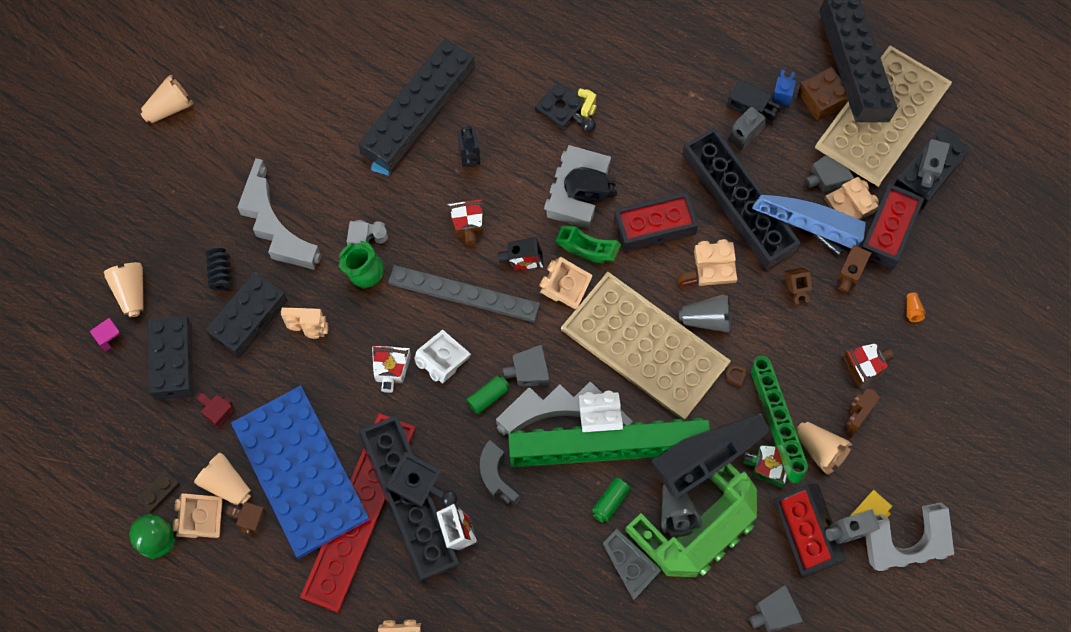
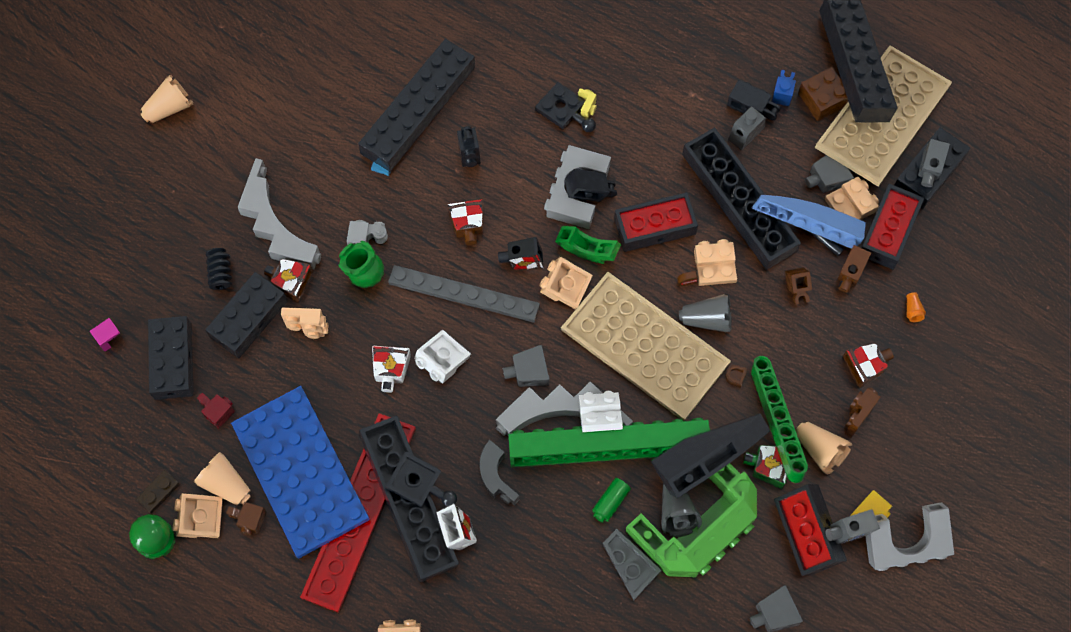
light nougat cone [104,263,143,317] -> none
green brick [466,376,509,415] -> none
none -> torso [264,259,313,303]

